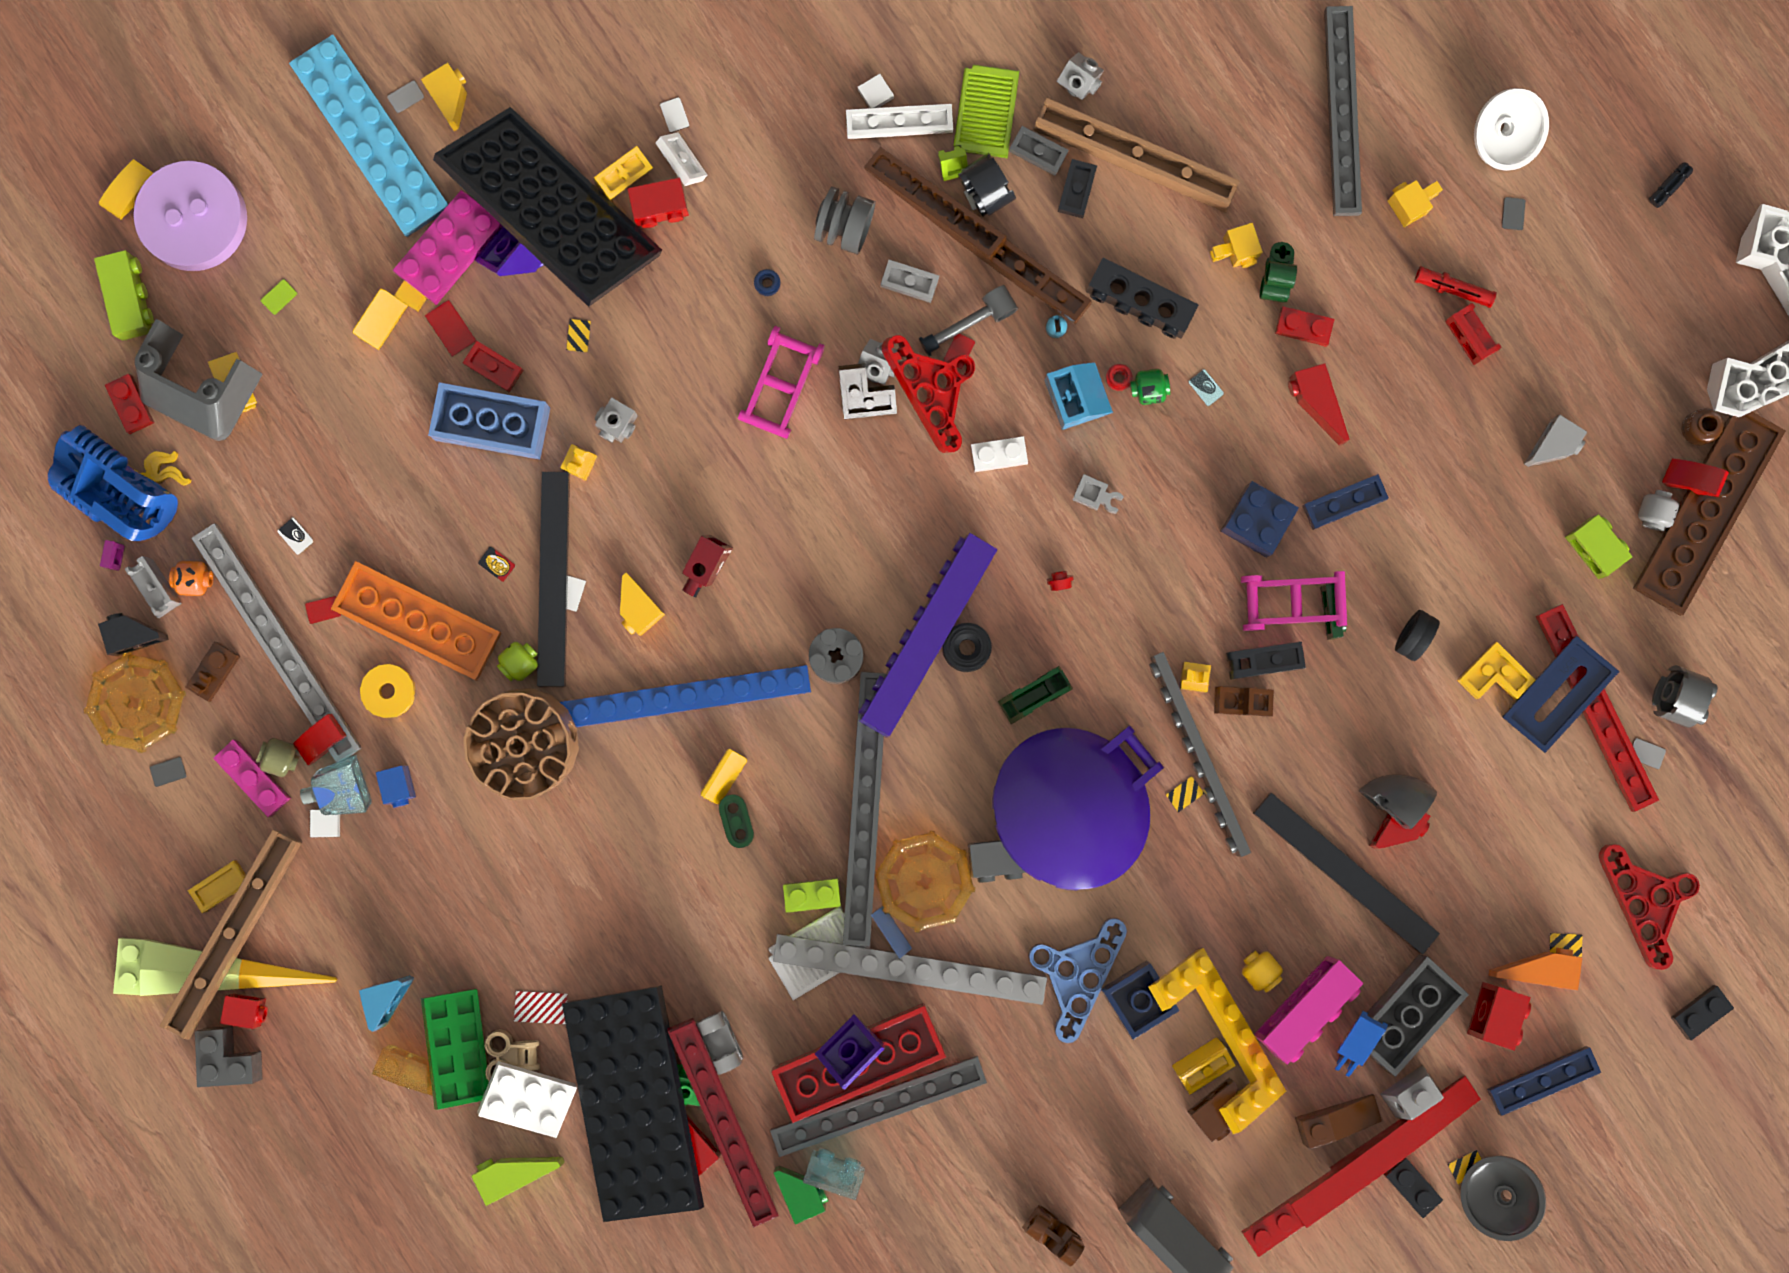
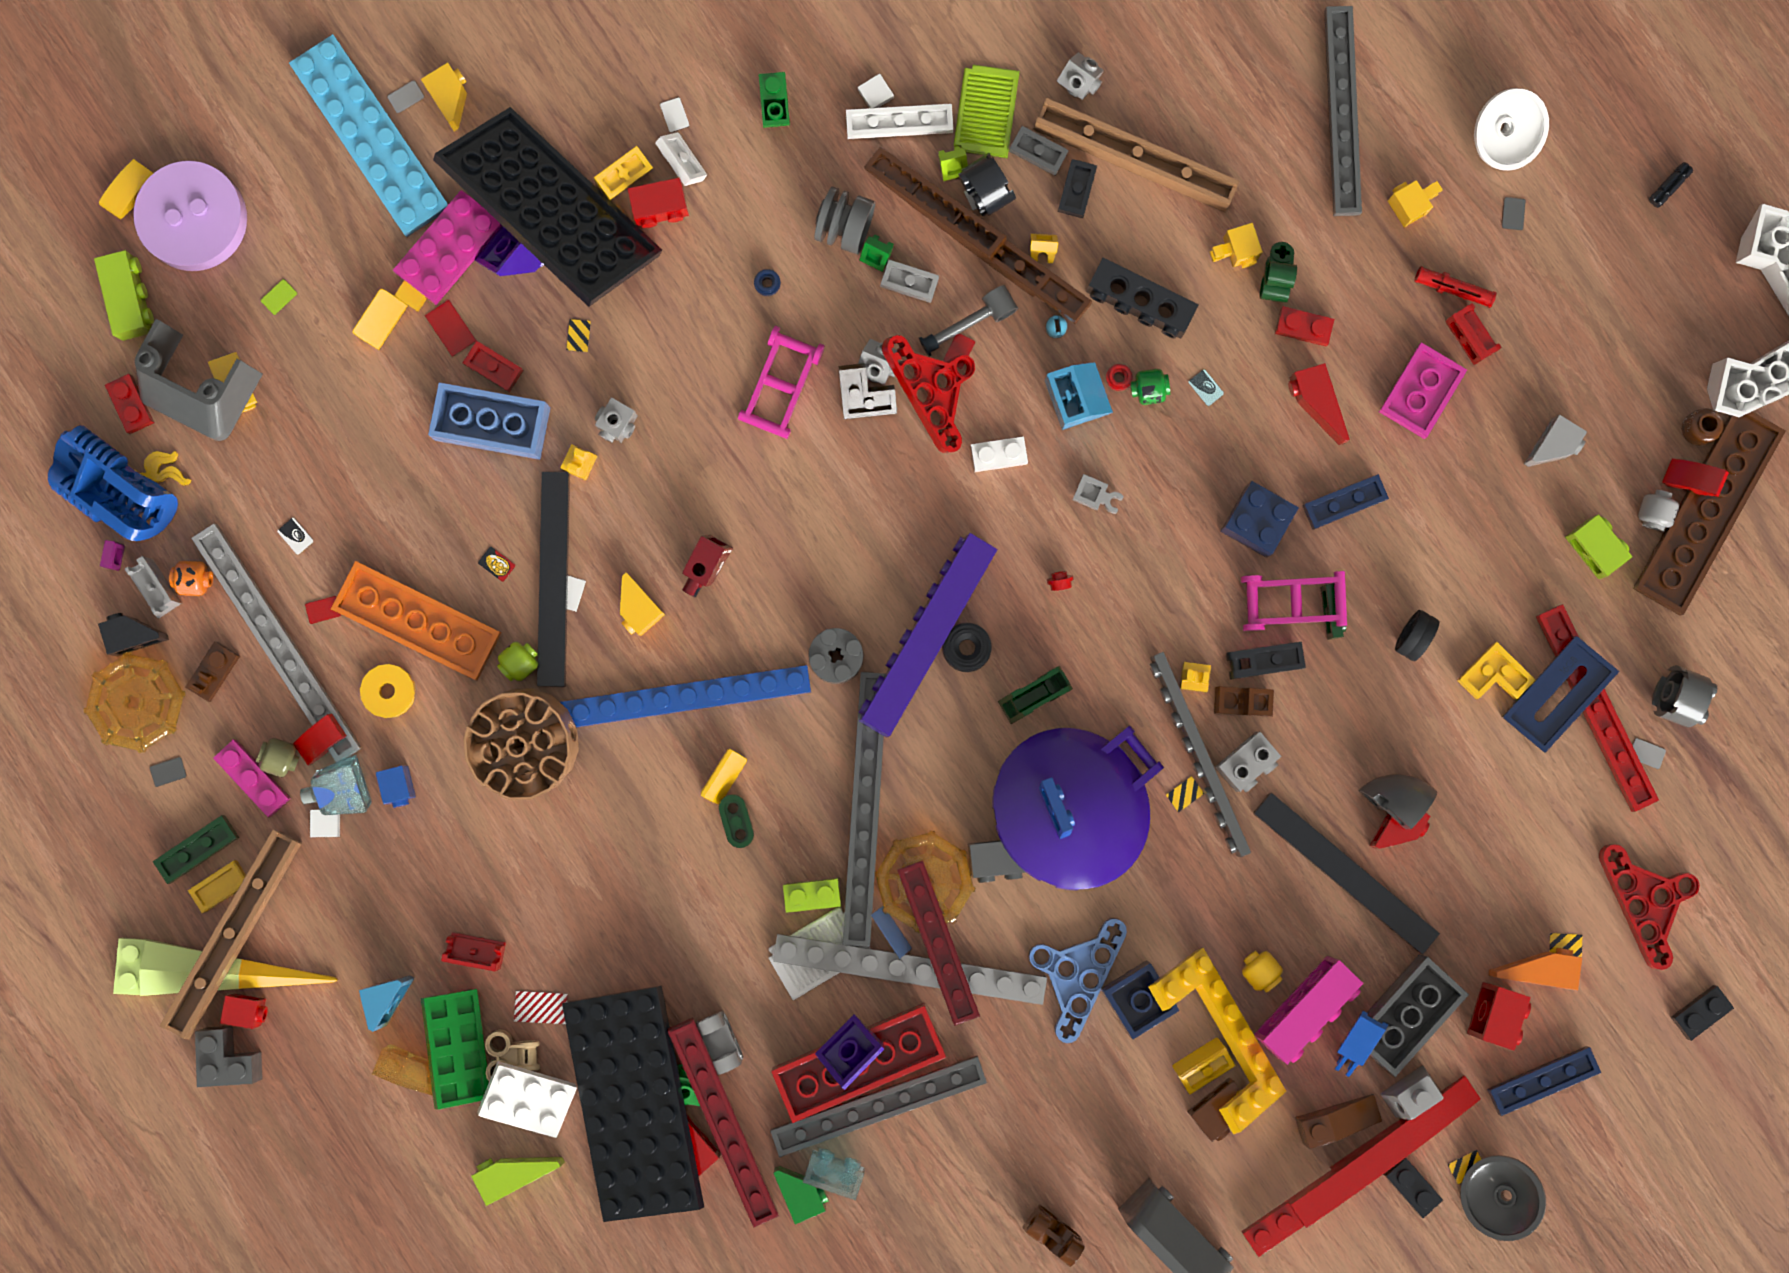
none -> dark green plate [152,815,239,884]
none -> red hinge [441,932,506,972]
none -> green slope [759,72,790,128]
none -> green tile [859,235,894,272]
none -> dark red tile [897,860,980,1026]
none -> yellow tile [1030,233,1058,263]
none -> blue plate [1039,778,1075,839]
none -> light grey brick [1215,731,1281,792]
none -> dark pink plate [1378,342,1467,439]

